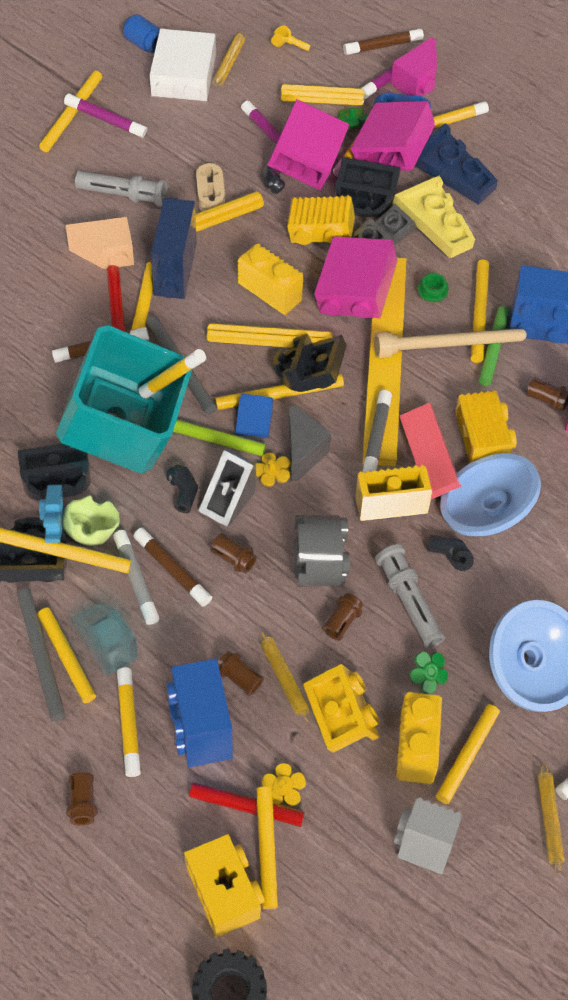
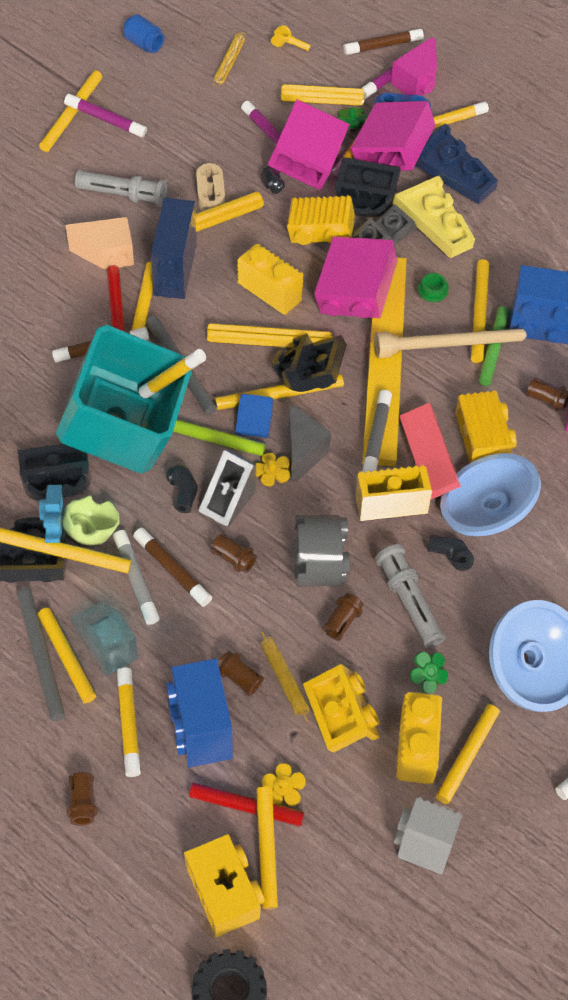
white brick [150,29,216,101] -> none
yellow piece [538,763,564,874] -> none

